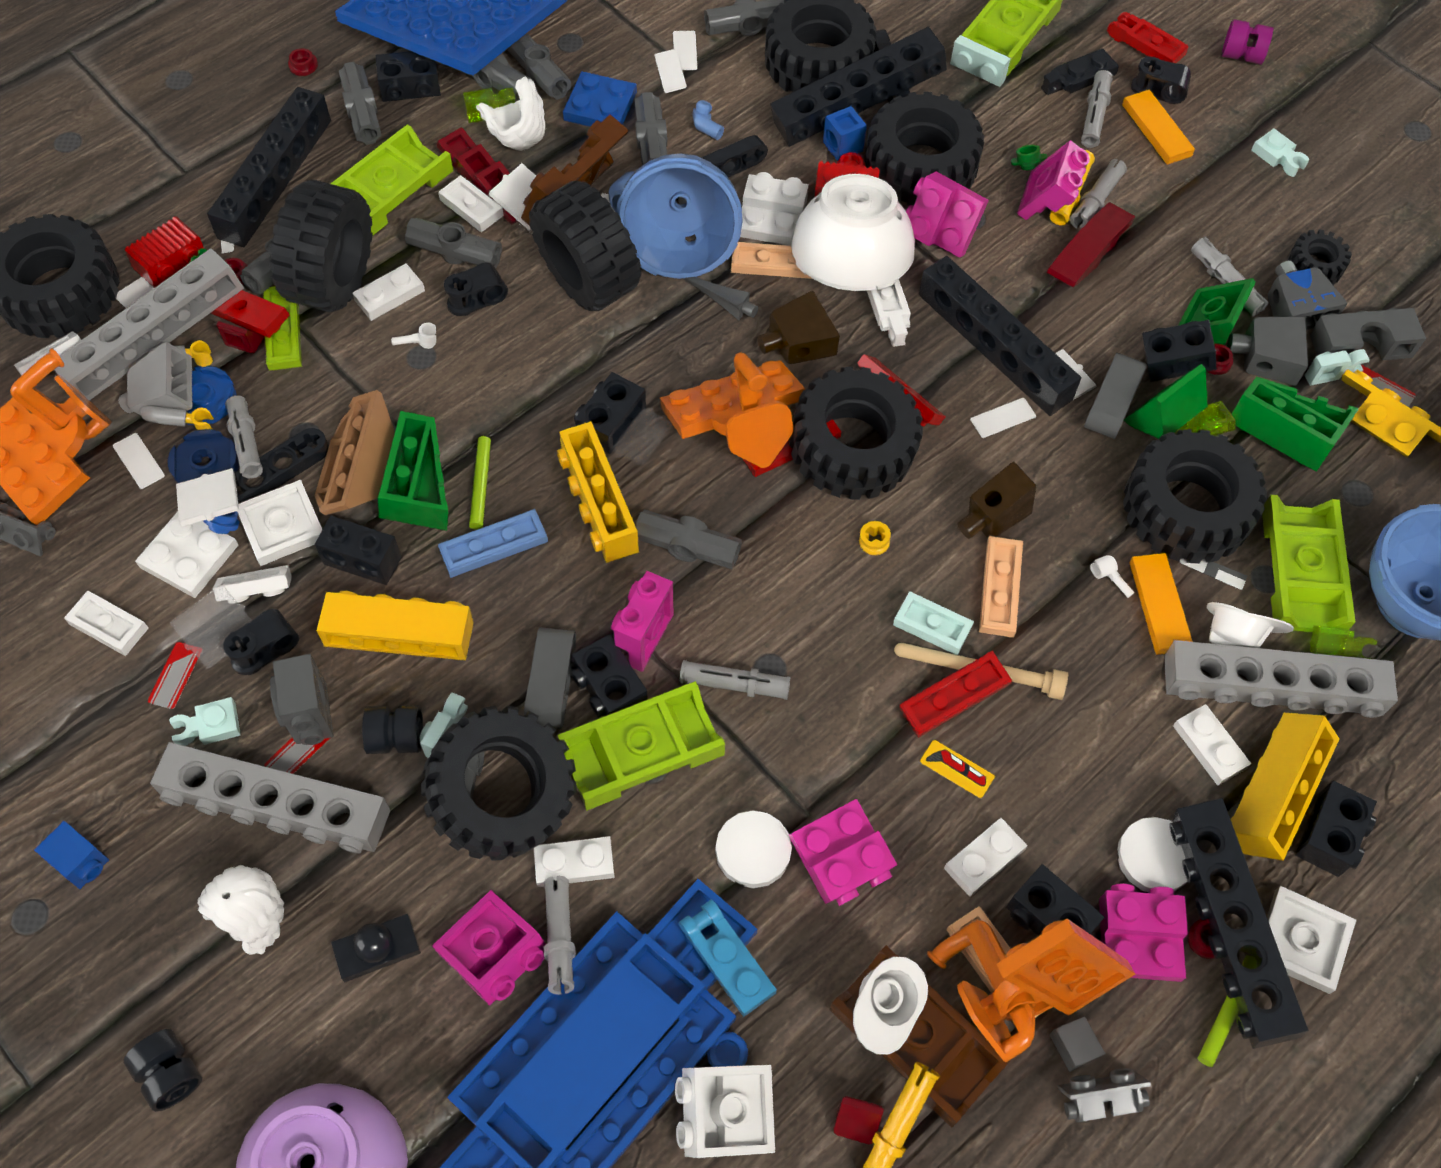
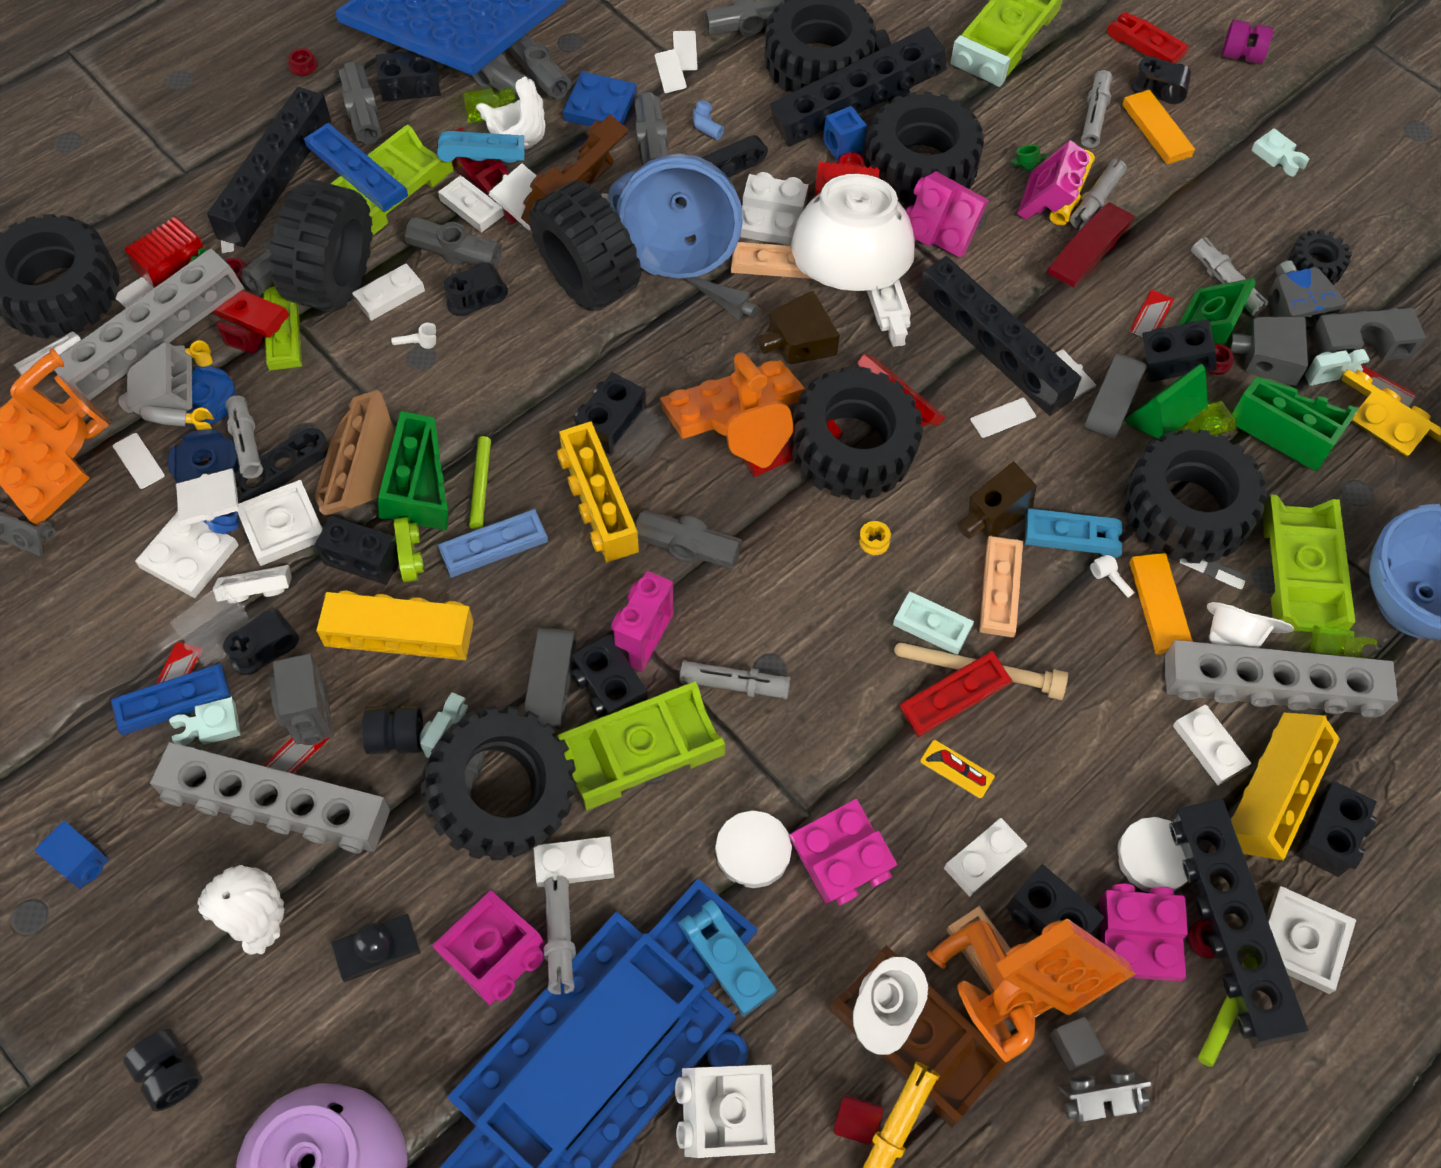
white plate [64,591,148,656] -> none
black hinge [1041,48,1119,96] -> none
none -> blue tile [111,663,231,736]
none -> blue tile [304,123,408,212]
none -> lime plate [394,517,424,583]
none -> dark azure plate [437,131,525,163]
none -> dark azure plate [1025,508,1122,558]
none -> sticker [1130,290,1174,337]

